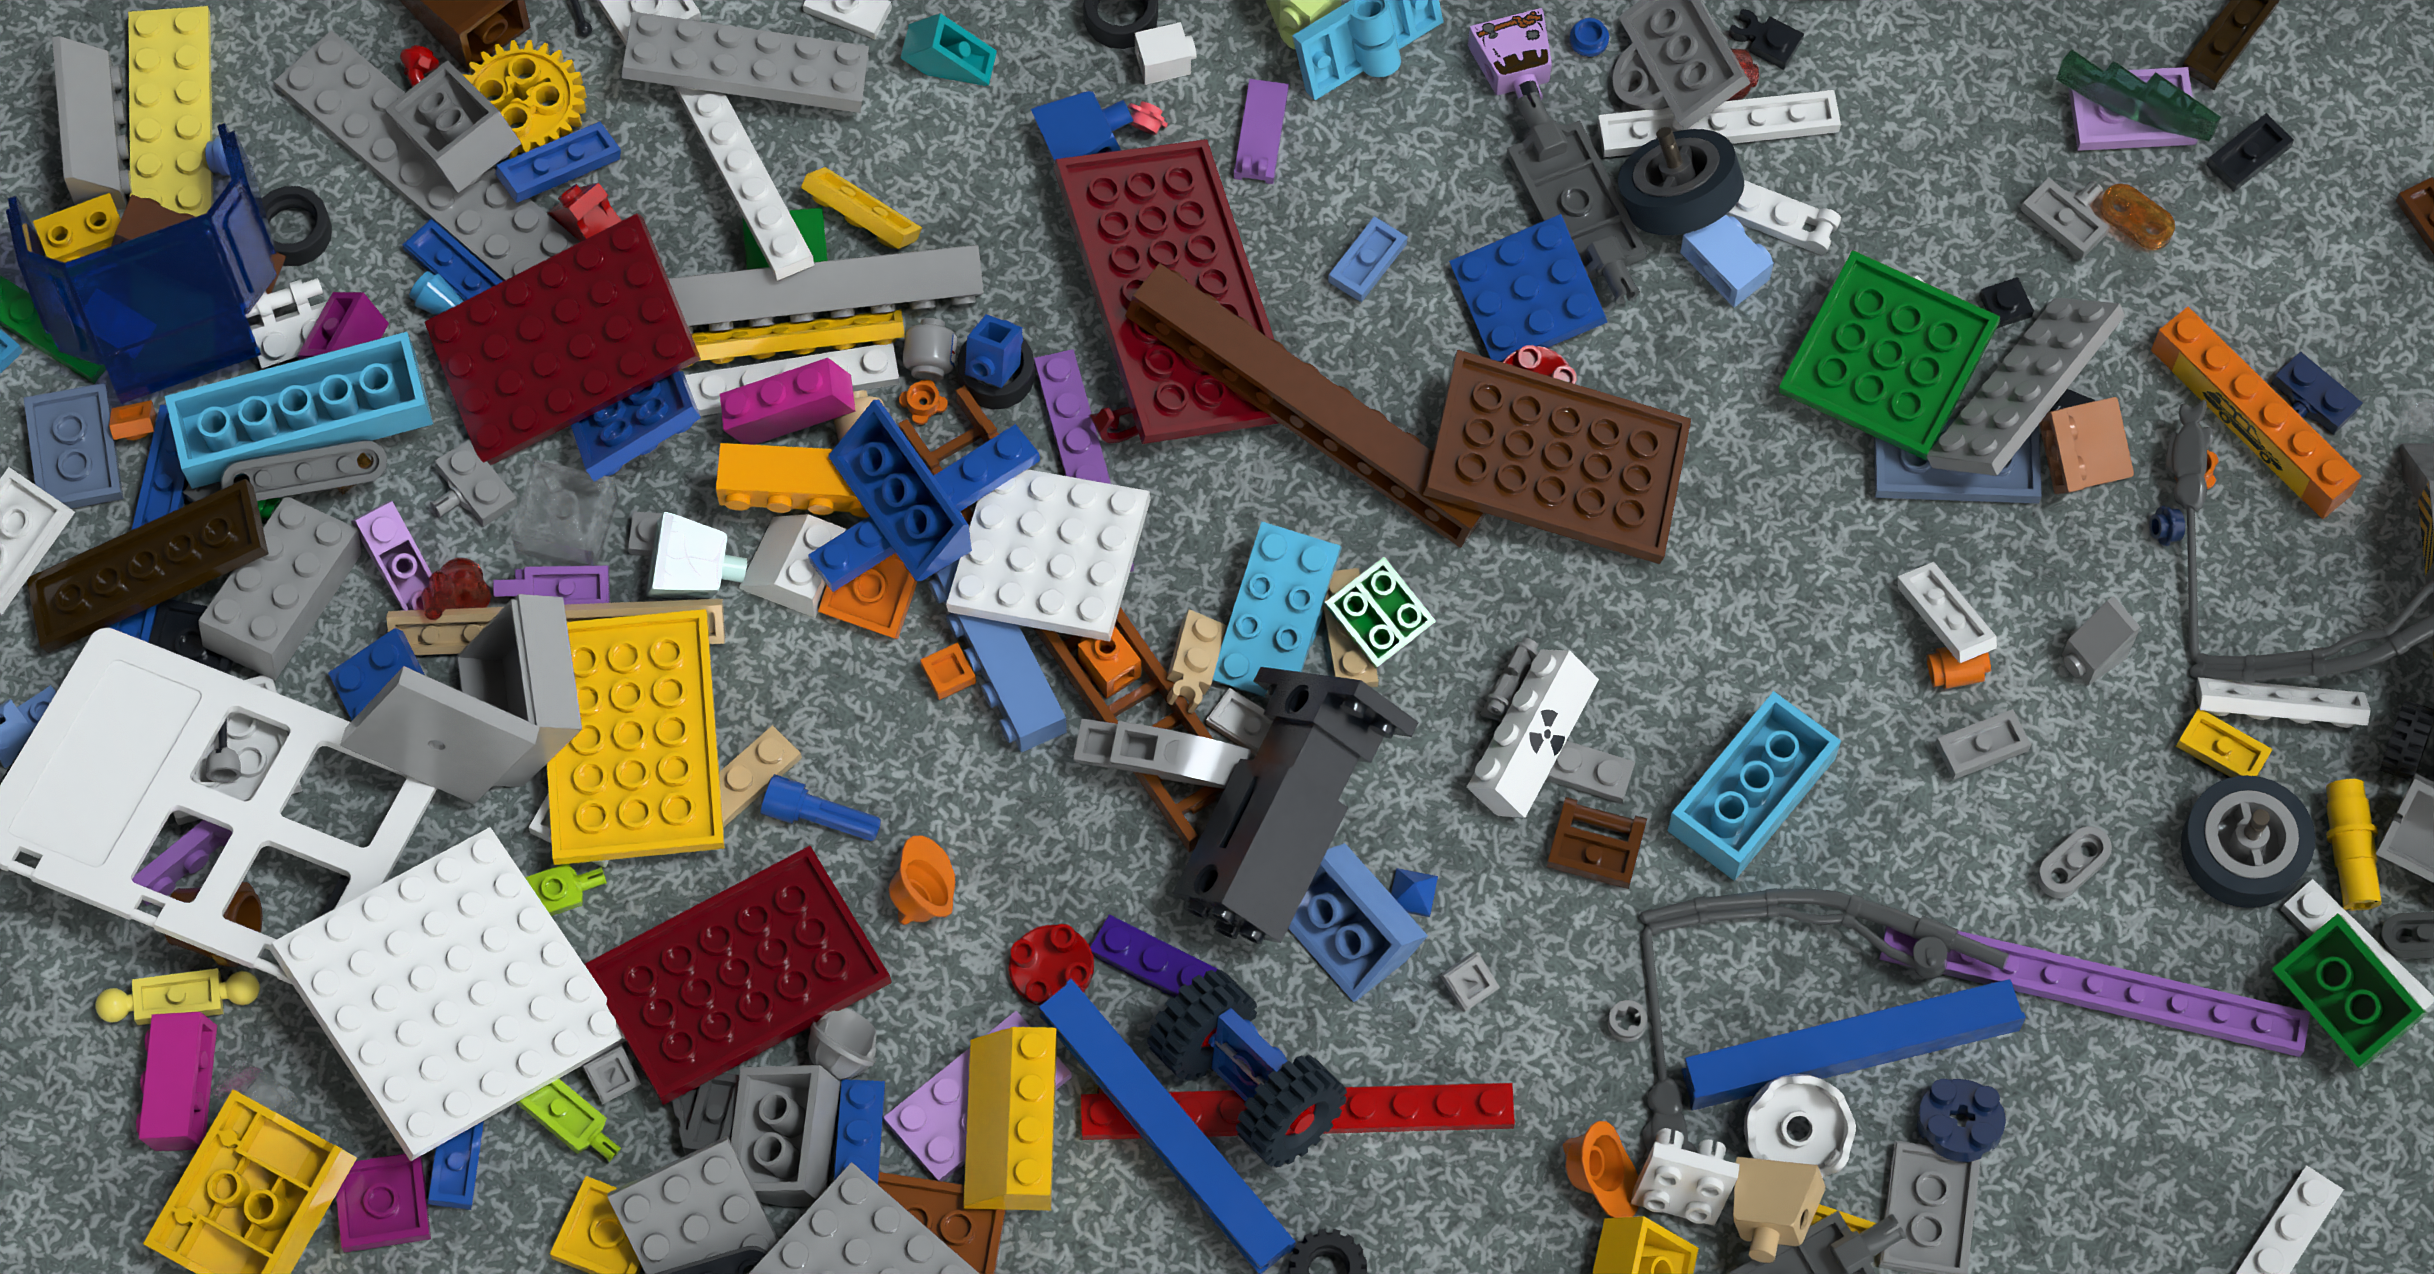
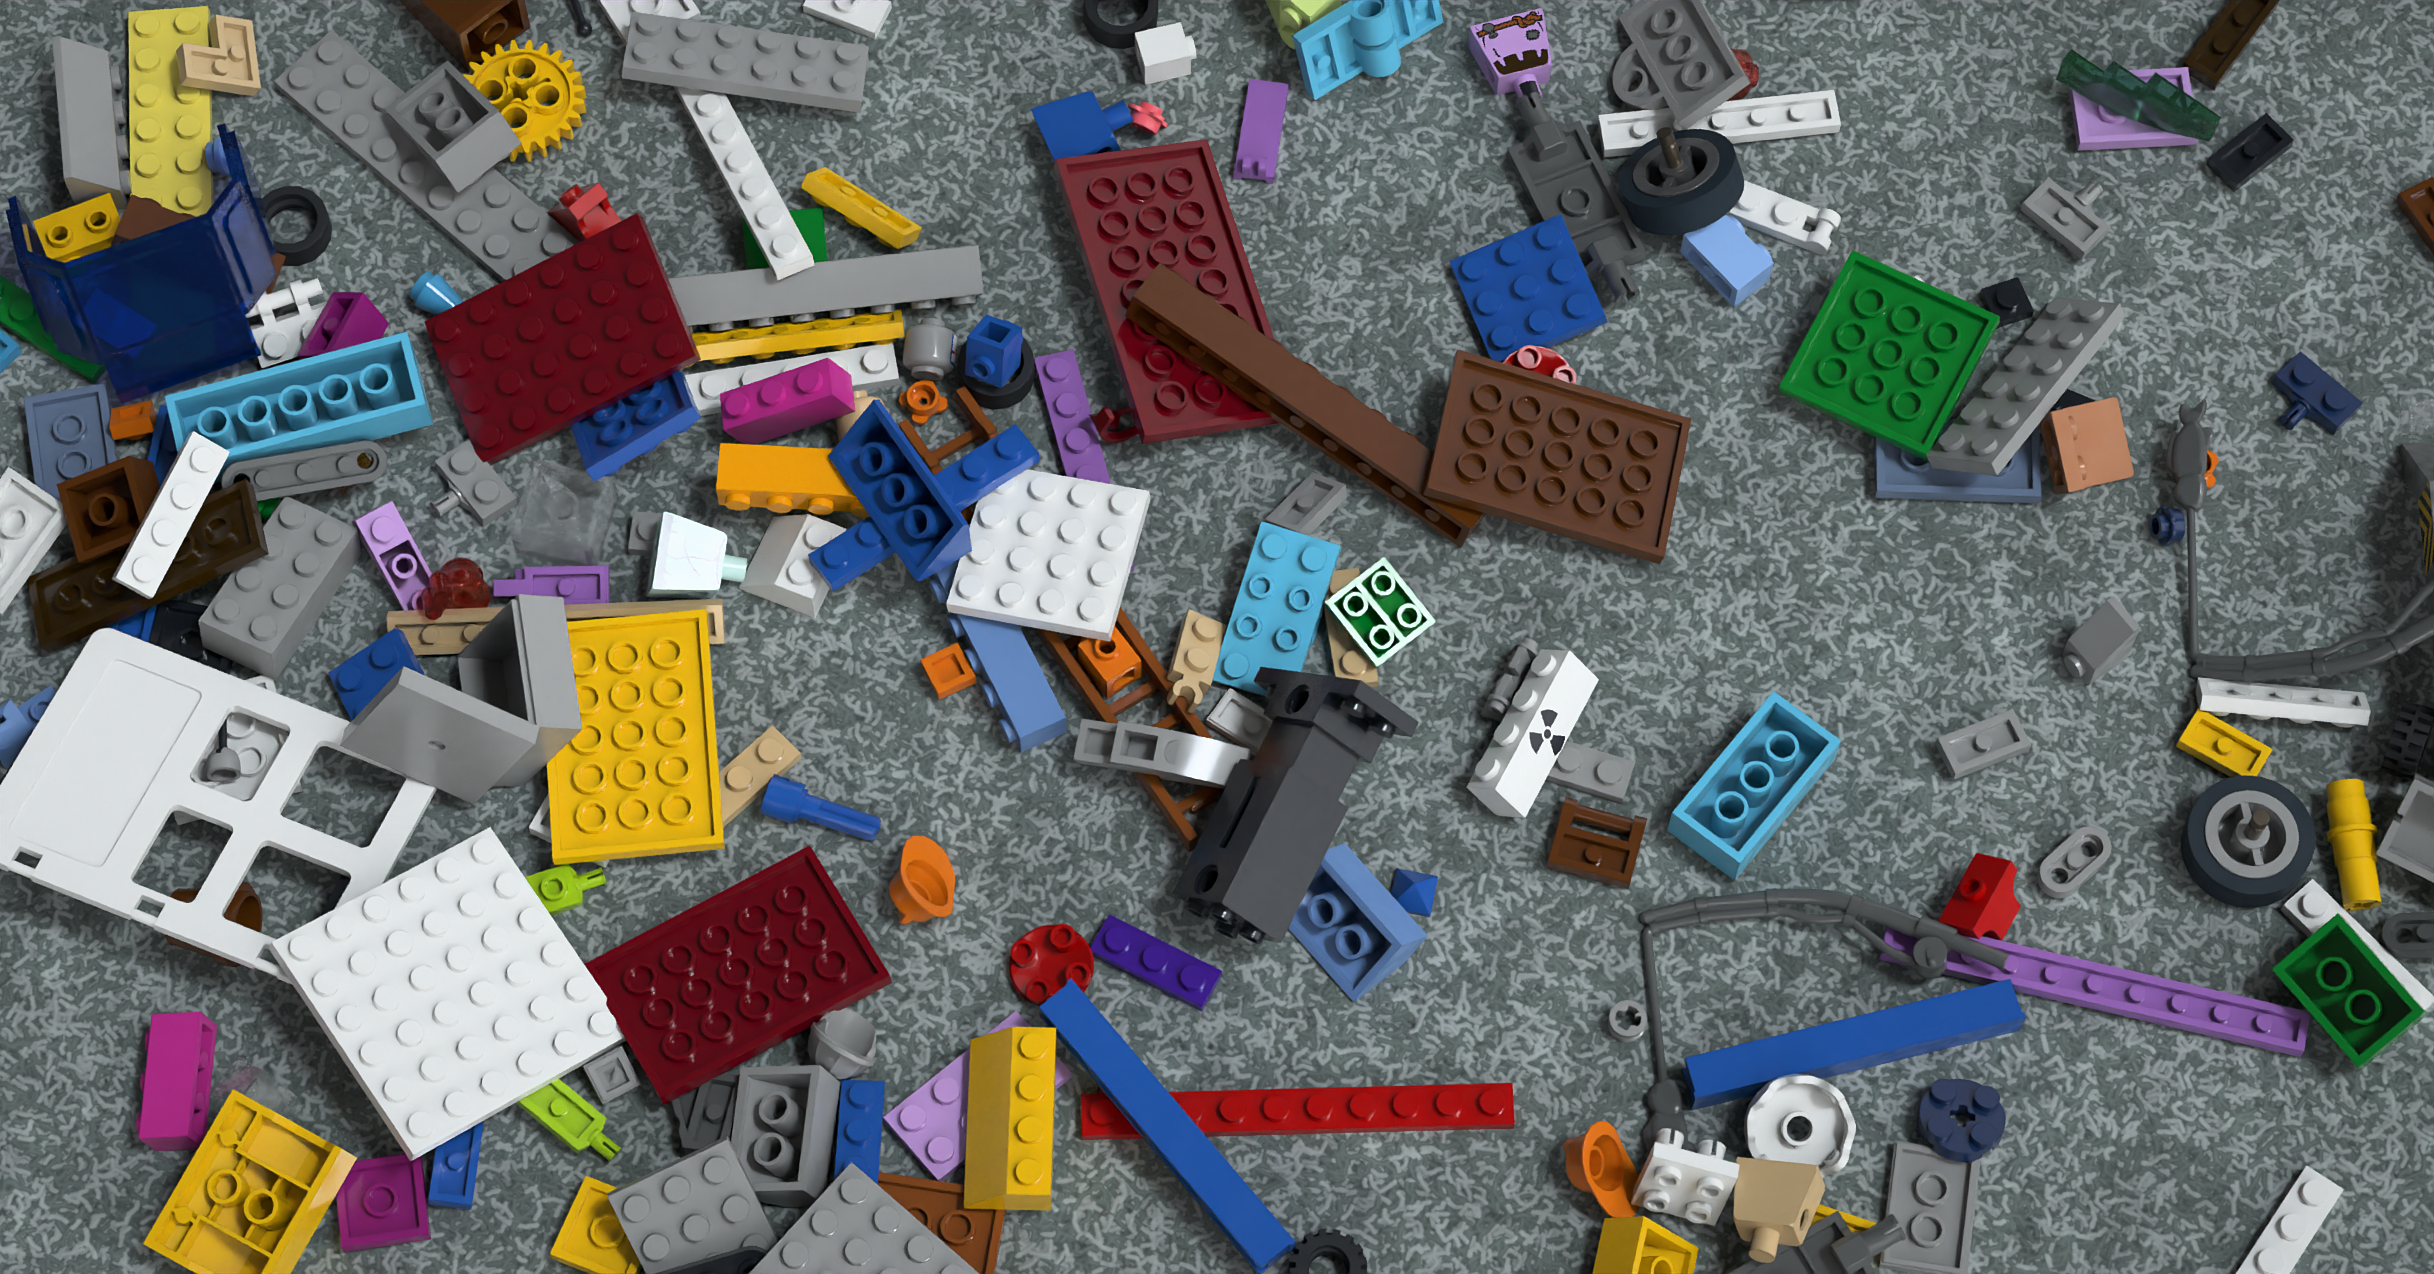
light yellow plate [95,968,260,1025] -> none
medium lavender plate [132,820,232,906] -> none
red plate [399,45,439,88] -> none
blue tile [402,218,503,301] -> none
blue plate [495,122,621,203] -> none
orange plate [818,553,918,639] -> none
teal slope [900,13,997,86] -> none
black plate [1147,969,1347,1168] -> none
medium blue plate [1328,216,1408,303] -> none
light grey tile [1439,952,1500,1011] -> none
blue plate [1569,18,1609,57] -> none
black plate [1729,9,1804,70] -> none
white plate [1897,562,1997,663] -> none
orange brick [1927,647,1991,689] -> none
clear orange plate [2100,184,2175,250] -> none
orange brick [2151,307,2362,519] -> none
none -> reddish brown slope [57,456,160,563]
none -> white plate [112,431,230,599]
none -> tan plate [176,15,261,96]
none -> light grey plate [1265,472,1347,536]
none -> red brick [1938,853,2021,941]

